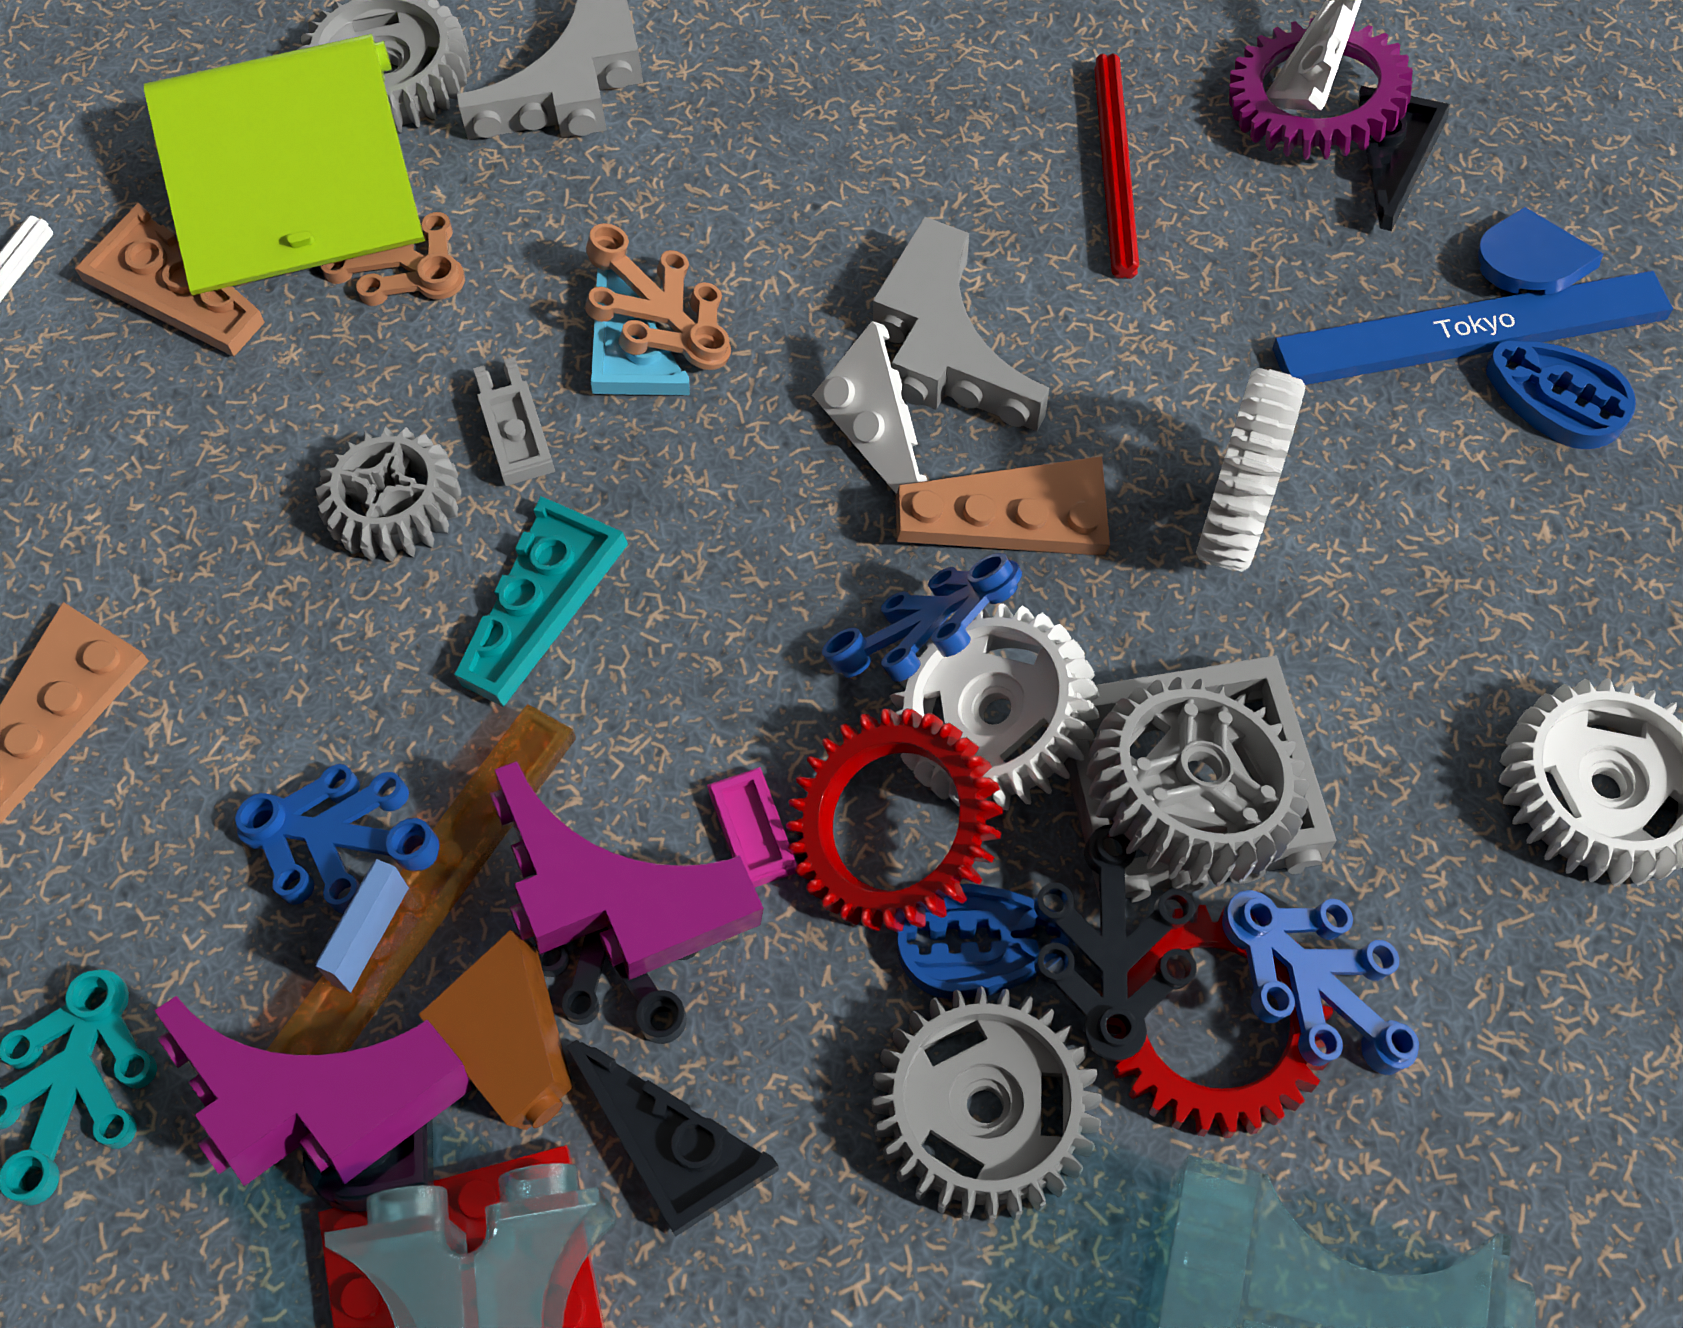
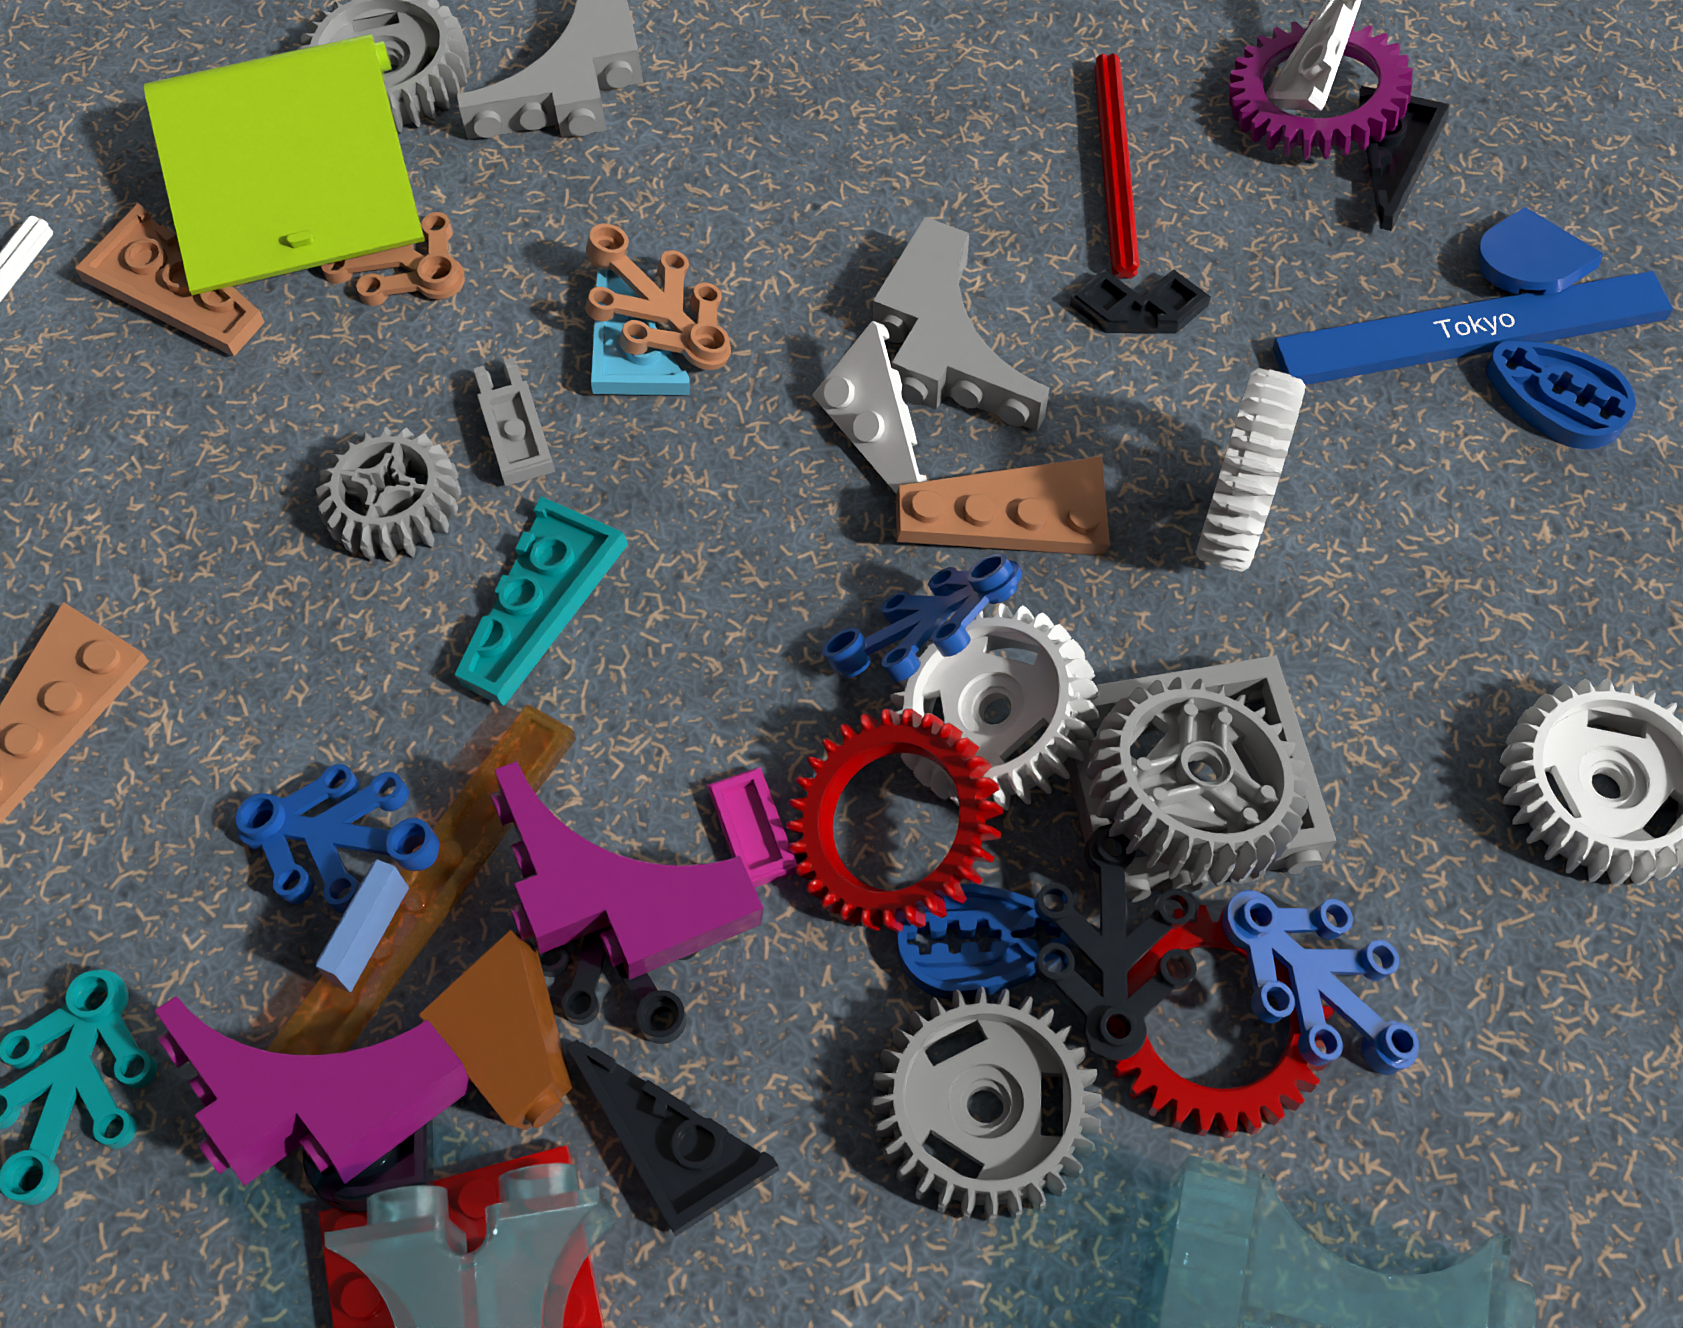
none -> black tile [1070,269,1211,334]

